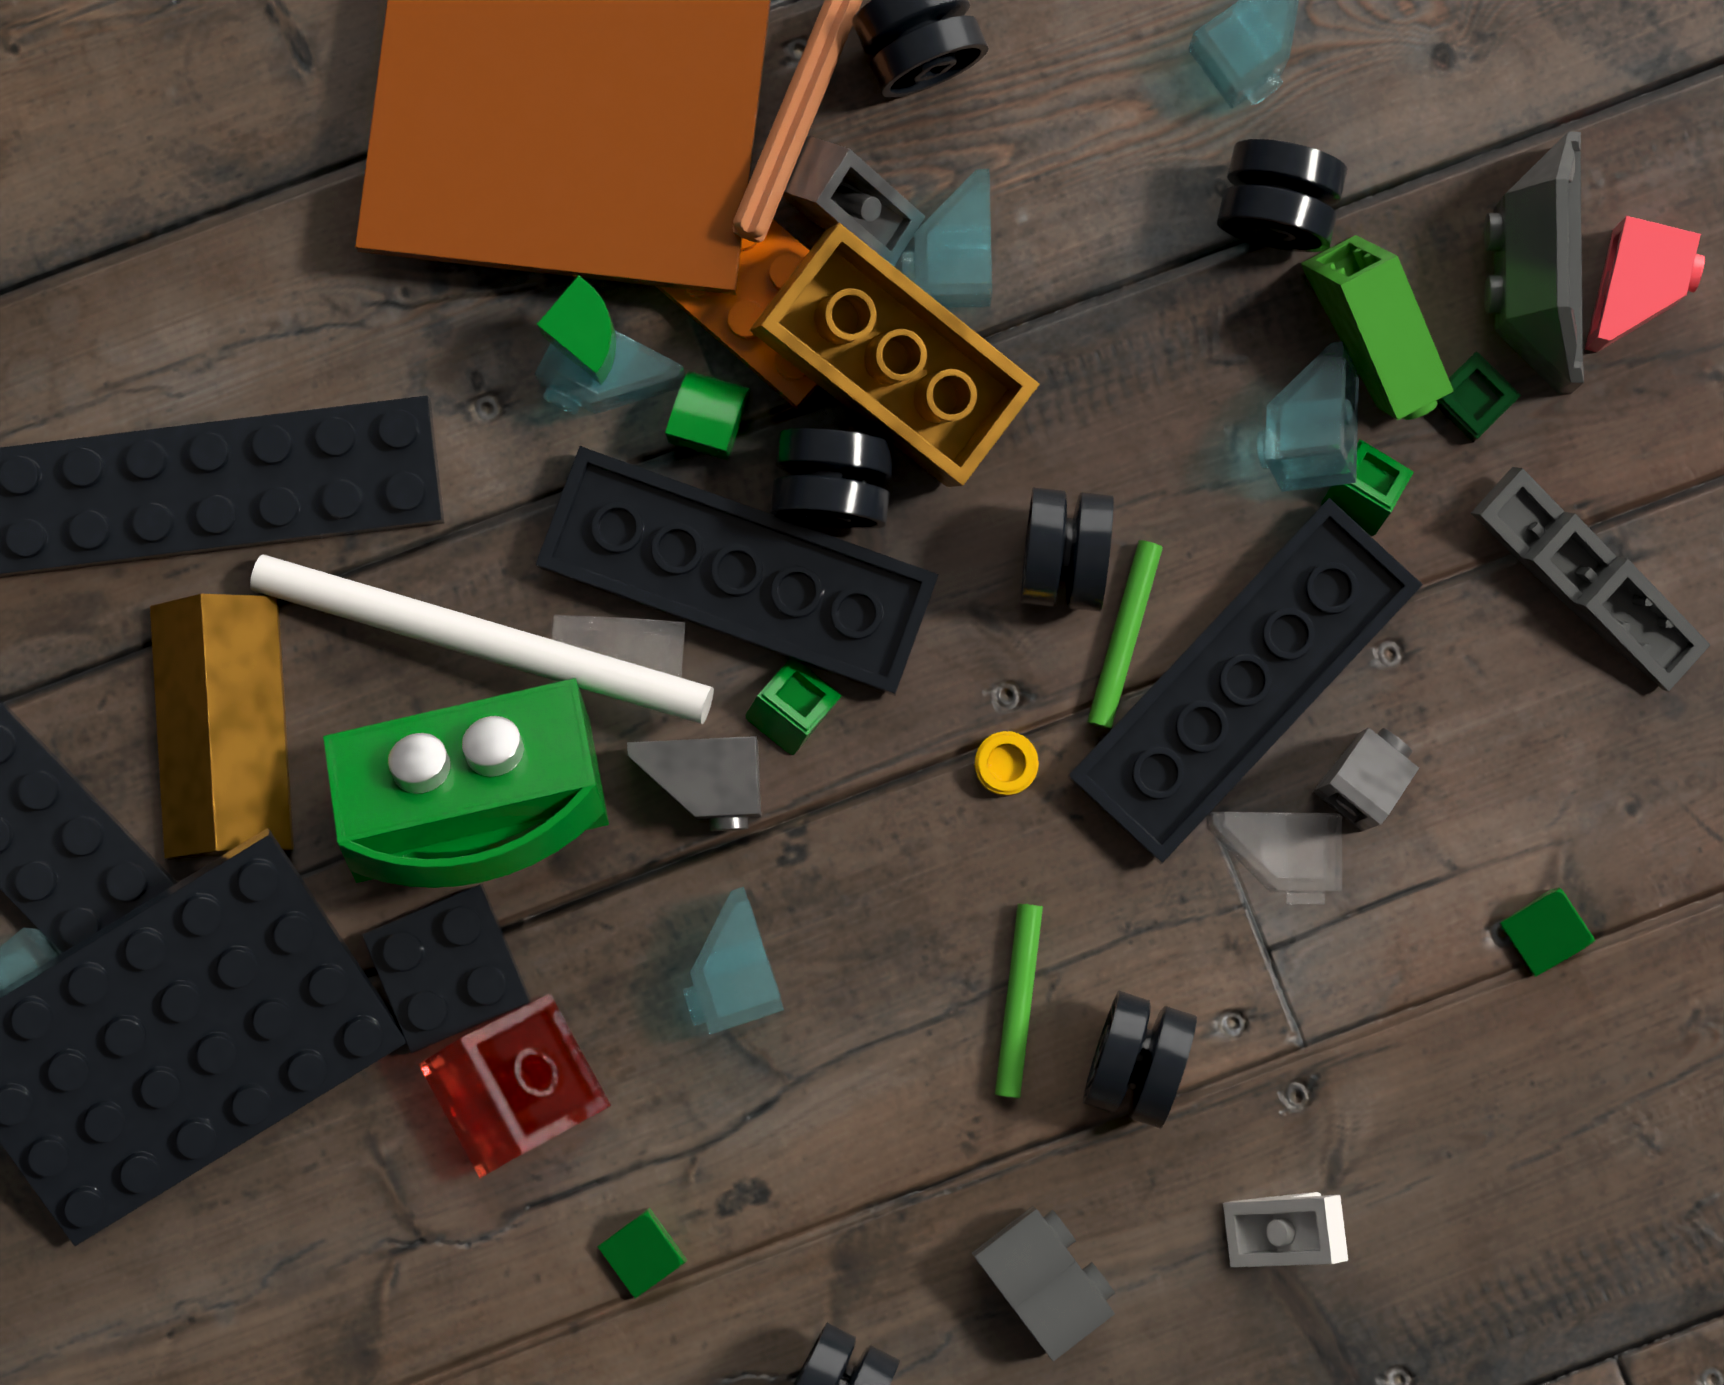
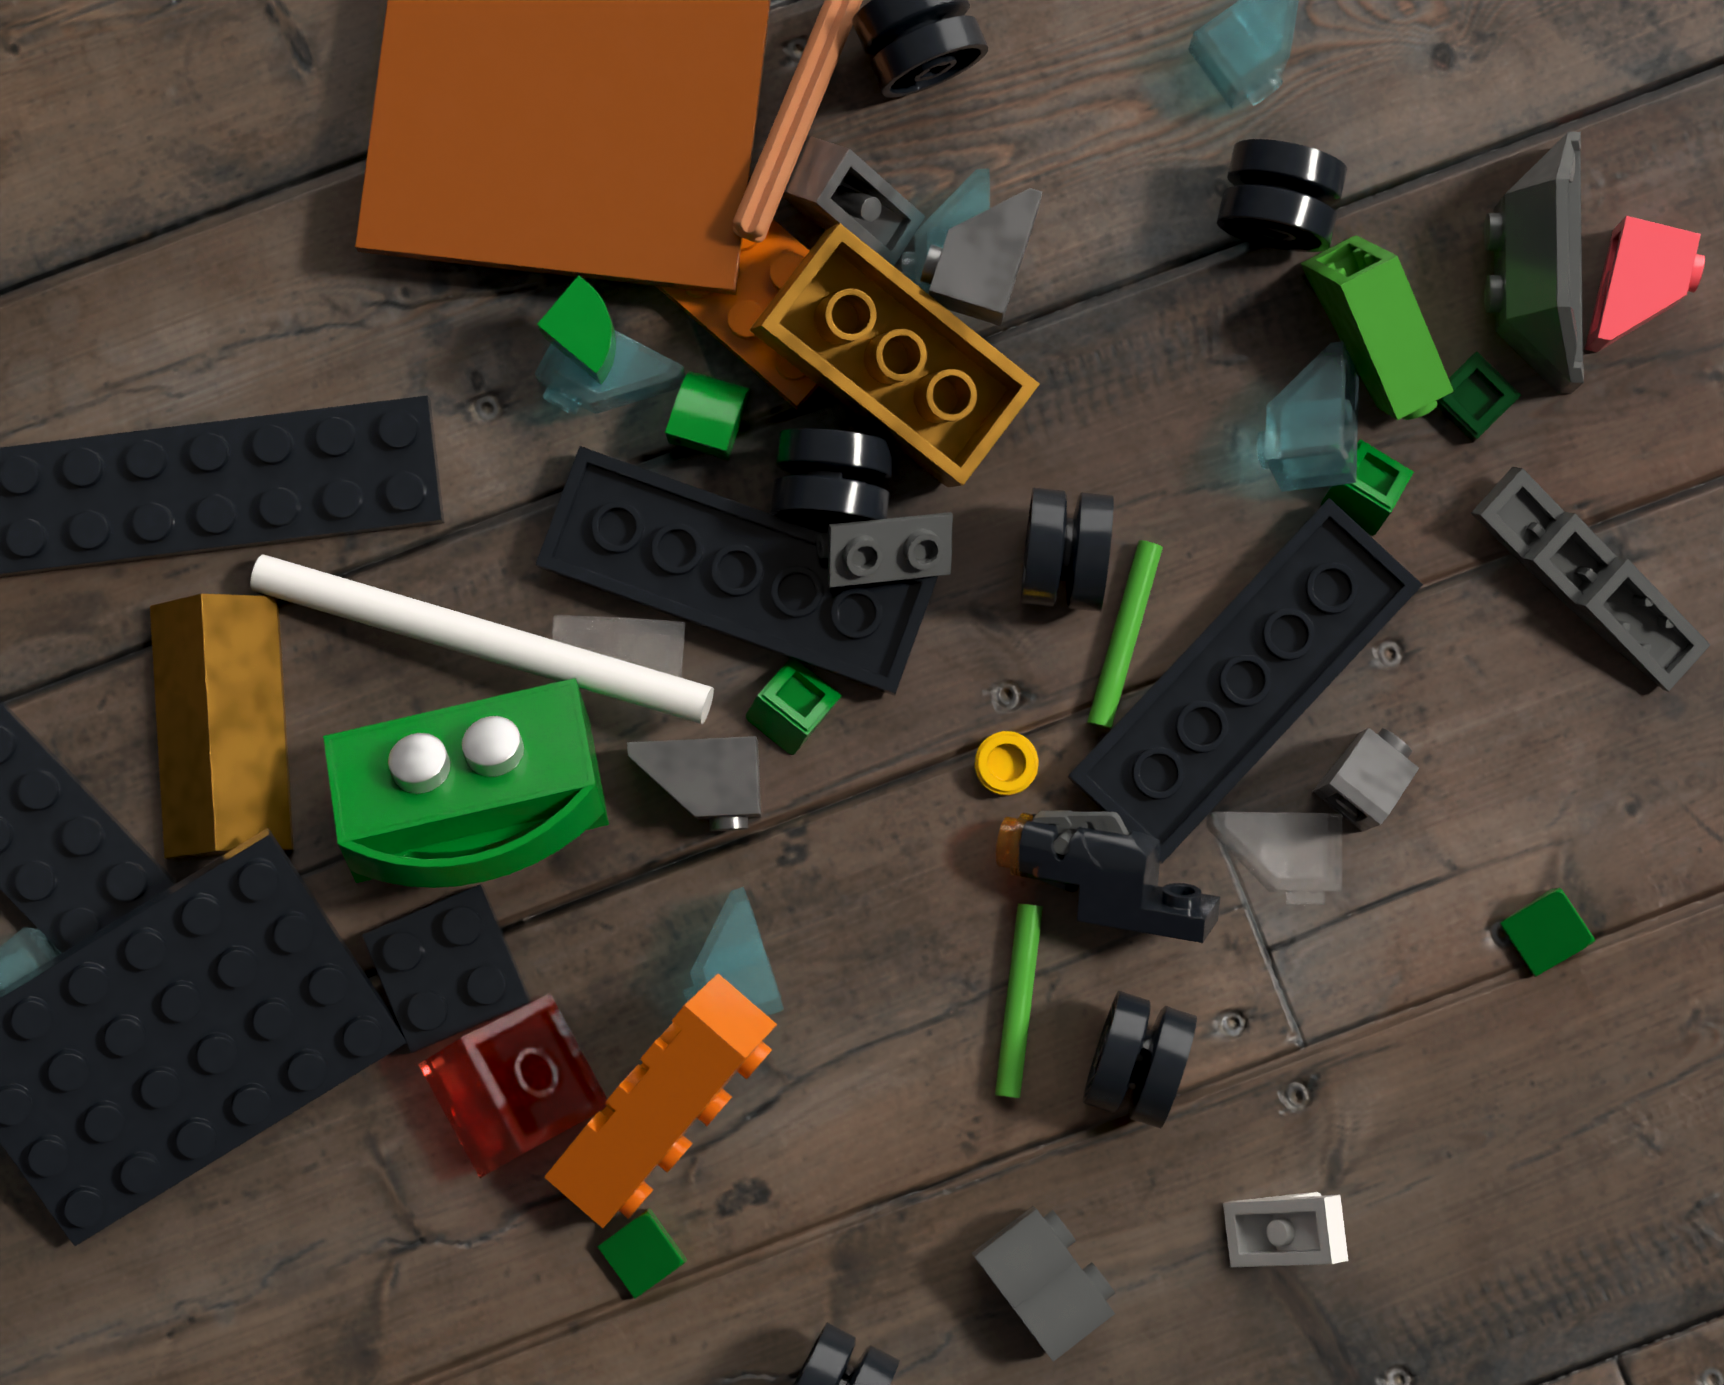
none -> orange wedge [544,973,777,1228]
none -> dark grey hinge [816,512,953,587]
none -> flat silver slope [920,188,1042,326]
none -> black plate [996,810,1220,943]

